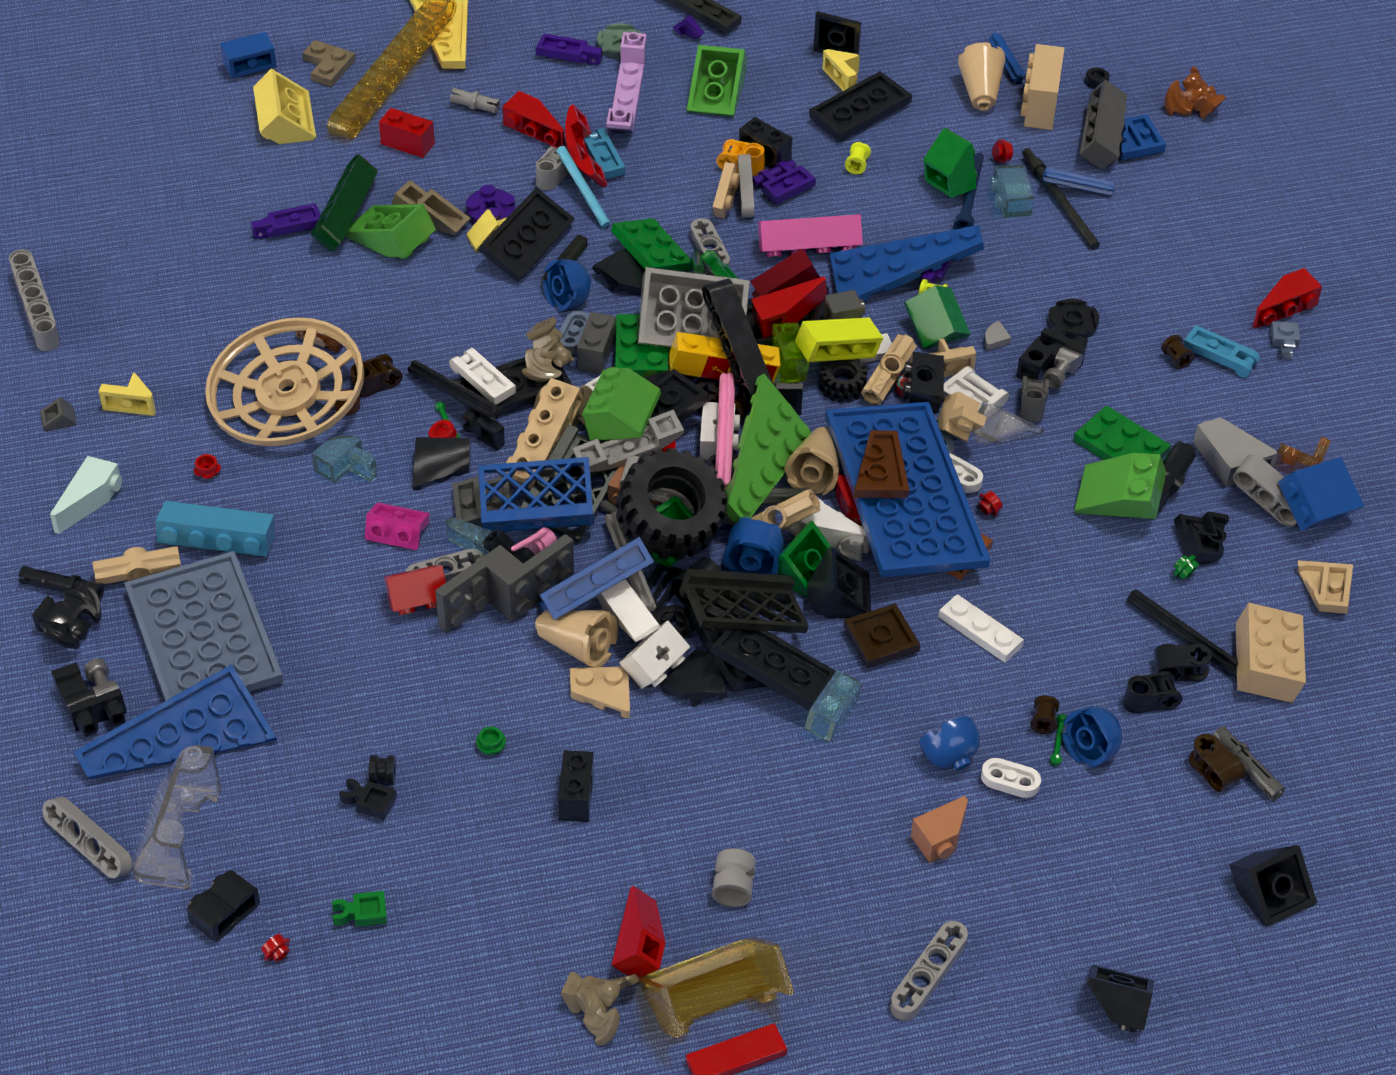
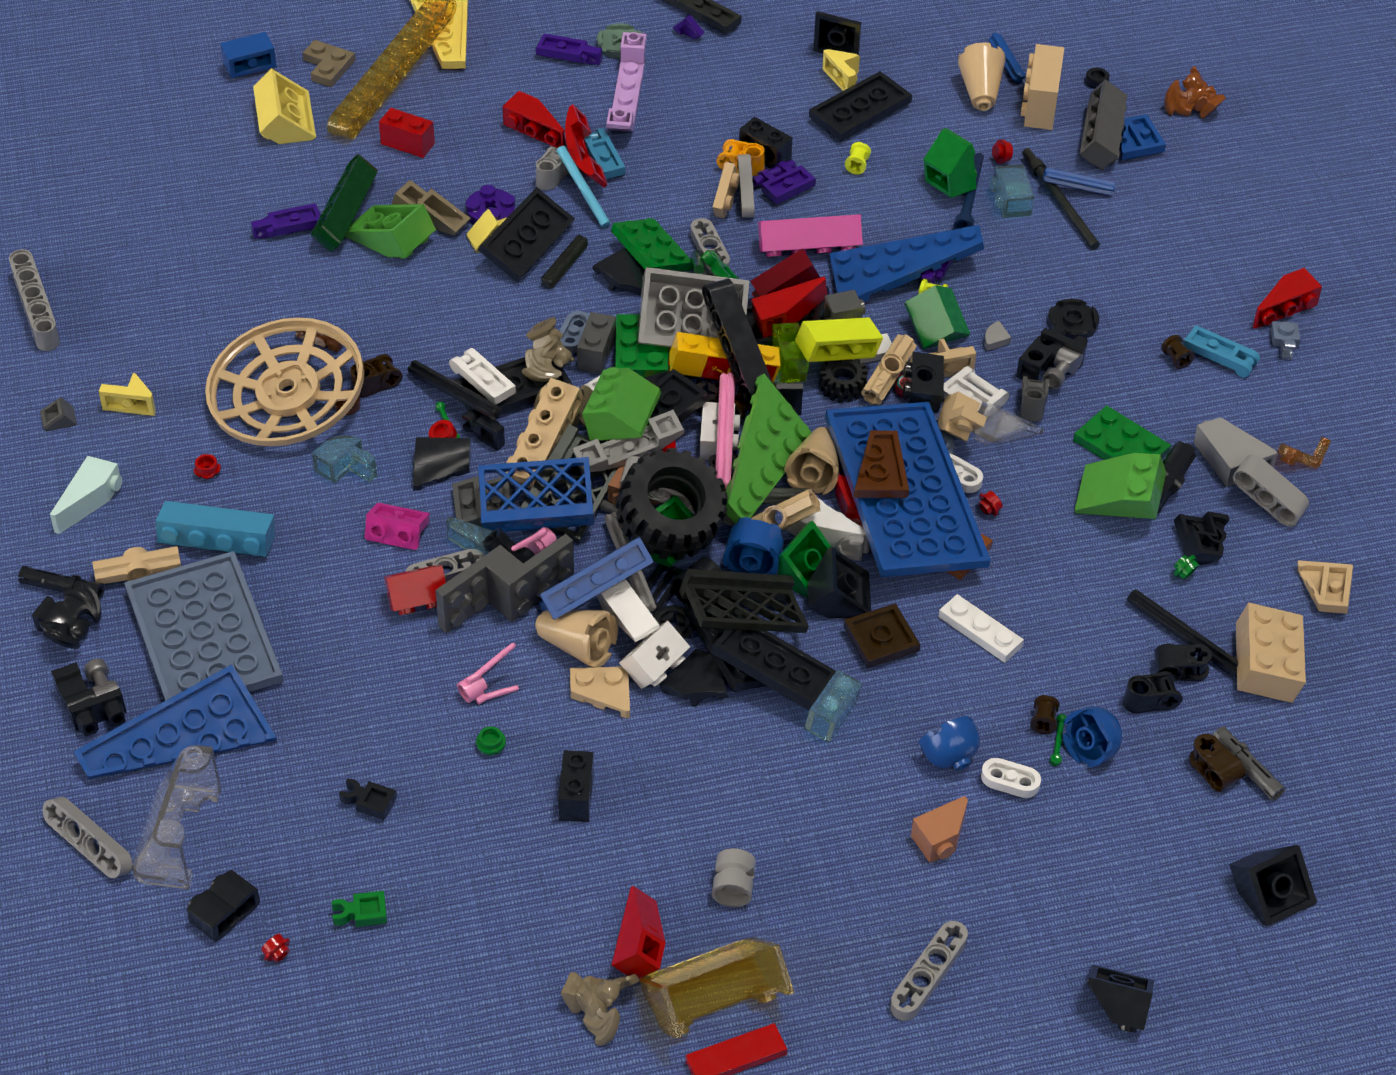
black wheel [369,755,396,785] -> none
light grey pin [450,87,500,114] -> none
blue cylinder [543,259,591,312] -> none
bright green slope [687,45,748,117] -> none
blue brick [1278,457,1364,531] -> none
none -> bright pink plant [457,643,519,705]

